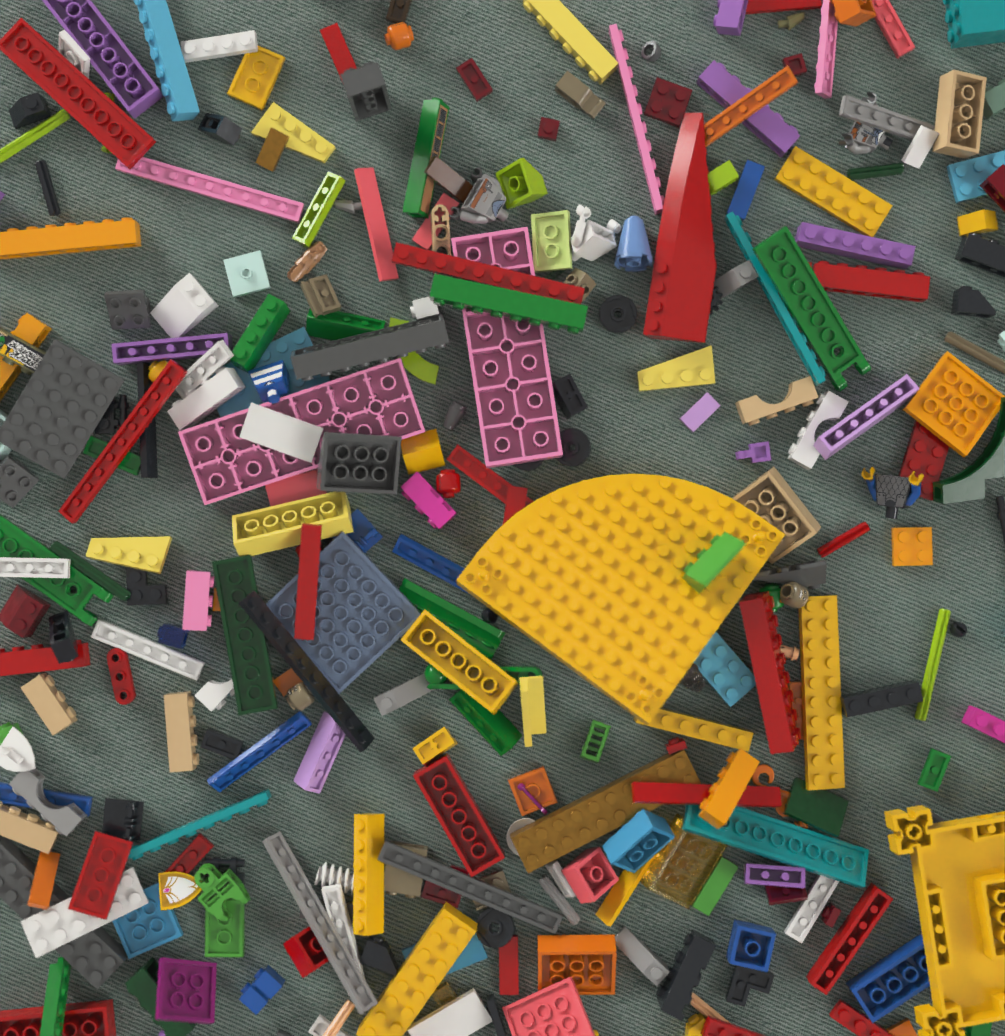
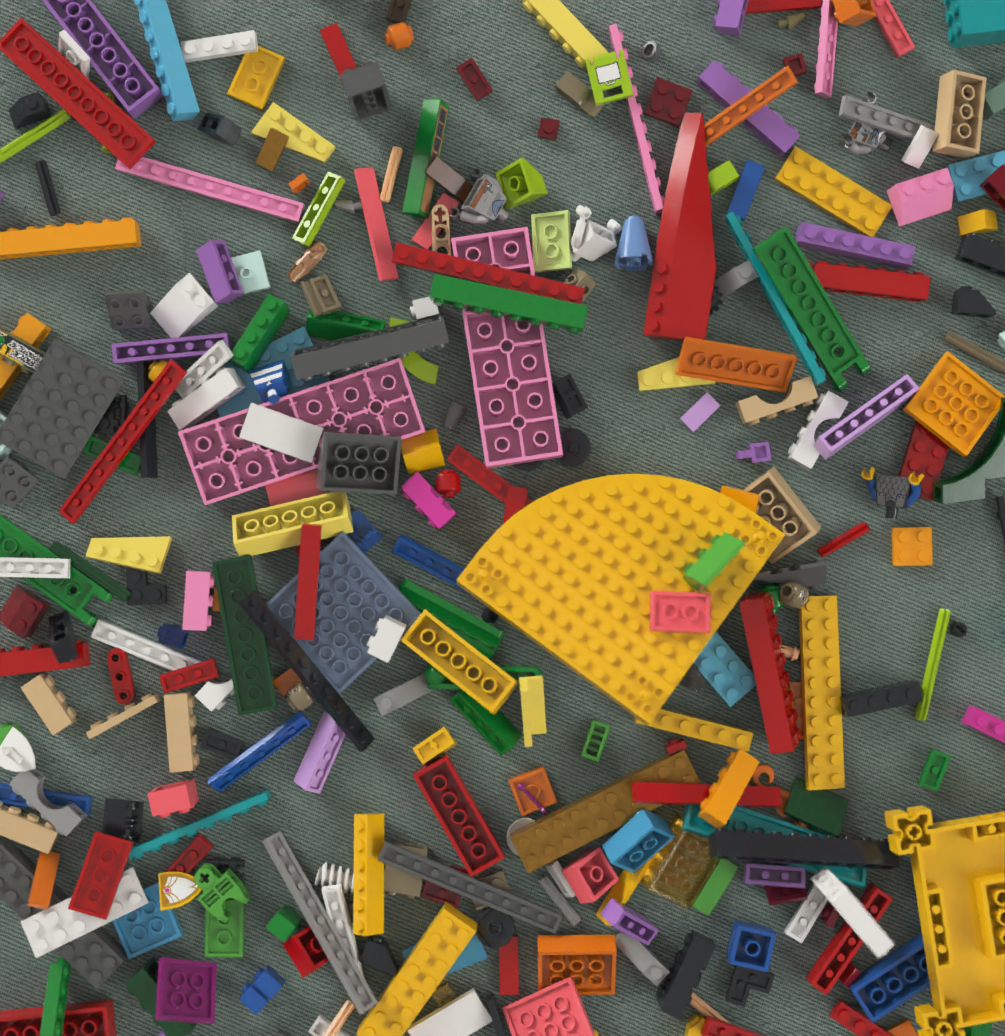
black plate [599,295,637,334] -> none
dark green axle [847,163,904,180] -> none
none -> tan plate [86,693,162,739]
none -> coral brick [147,778,199,818]
none -> red tile [159,658,221,694]
none -> medium lavender brick [196,240,244,303]
none -> green brick [265,904,304,942]
none -> orange tile [288,173,310,194]
none -> white brick [366,615,407,663]
none -> light nougat axle [380,146,403,203]
none -> lime container [585,49,633,106]
none -> medium lavender brick [600,898,659,946]
none -> coral tile [649,591,711,634]
none -> orange plate [675,337,797,393]
none -> black brick [709,828,900,870]
none -> light orange tile [720,485,760,513]
none -> white window [810,866,894,958]
none -> red plate [838,962,861,987]
none -> bright pink slope [887,168,954,227]

